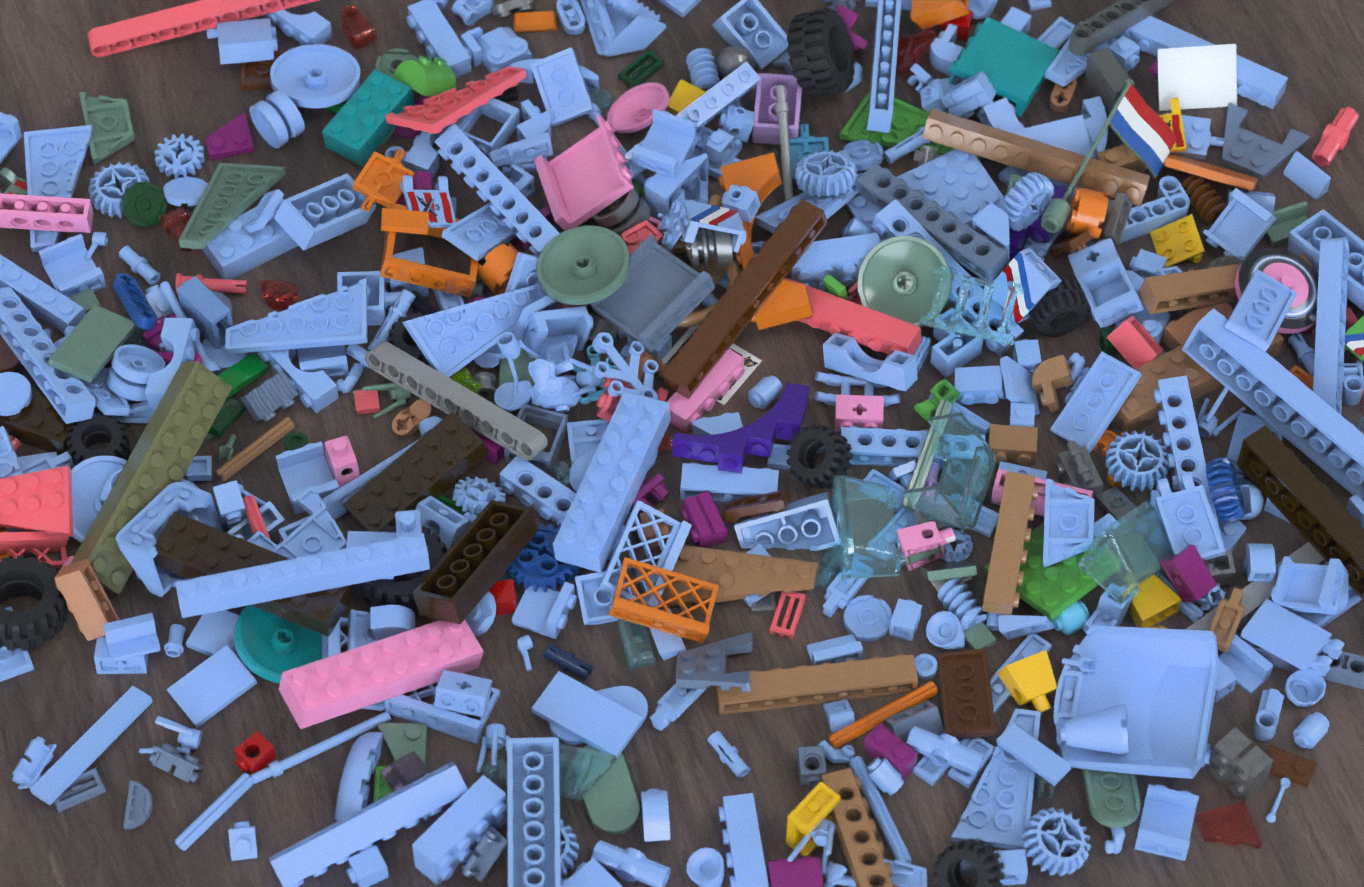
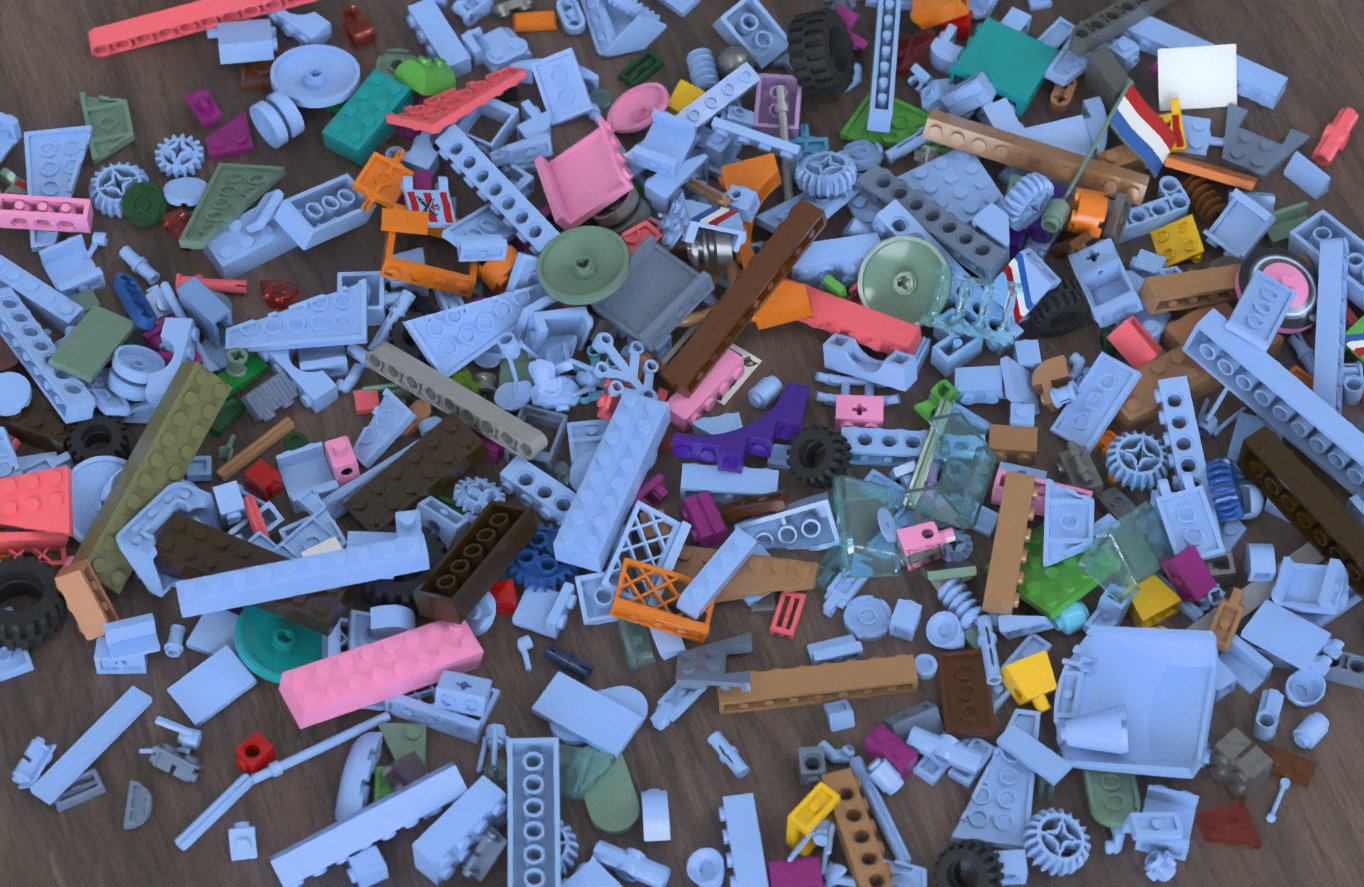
orange axle [828,681,938,749] -> none
none -> magenta hips [184,86,223,129]
none -> sand green bush [226,347,248,379]
none -> red brick [243,458,283,502]
none -> white sticker [301,536,343,557]
none -> light blue wing [353,387,417,469]
none -> light blue panel [456,234,508,262]
none -> light blue brick [676,527,757,621]
none -> medium nougat axle [686,178,731,208]
none -> light blue wing [711,116,803,164]
none -> light blue piece [878,507,897,542]
none -> light blue pin [976,615,1002,685]
none -> light blue bush [1050,380,1081,408]
none -> light blue panel [1121,812,1184,840]
none -> light blue gear [1144,850,1177,882]

